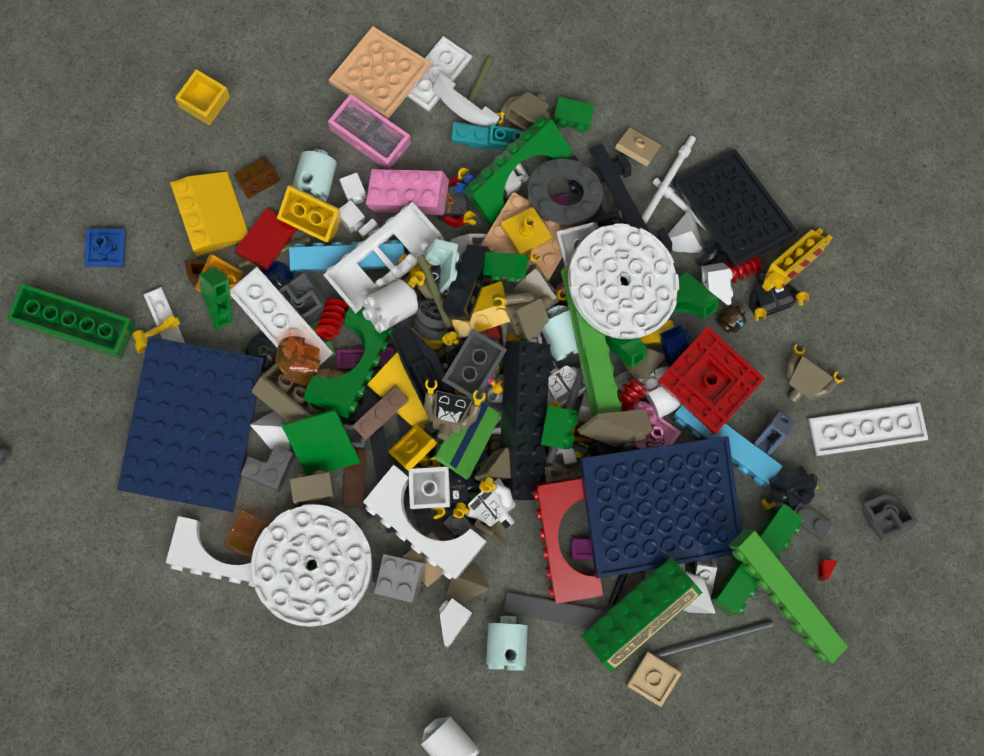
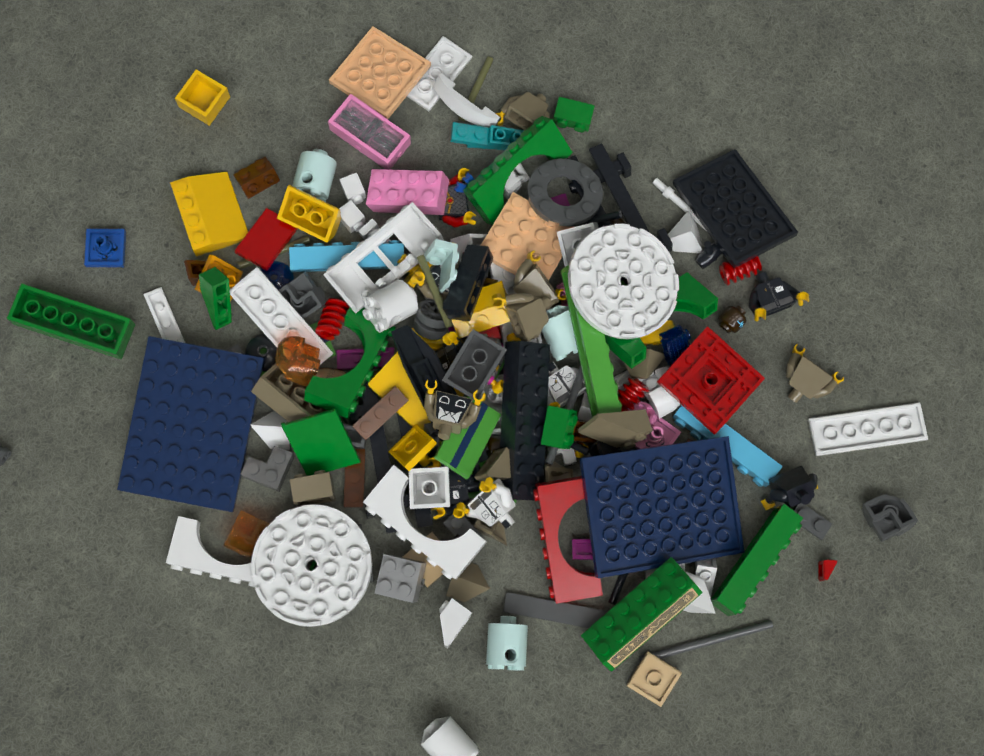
yellow brick [132,315,180,353] -> none
green brick [483,251,528,282] -> none
yellow tile [500,207,553,255] -> none
tan plate [615,127,661,166] -> none
white bar [642,136,696,224] -> none
white slope [701,263,733,305] -> none
bright green brick [729,529,848,664] -> none
sand blue torso [753,411,794,456] -> none
yellow hinge [762,228,833,291] -> none

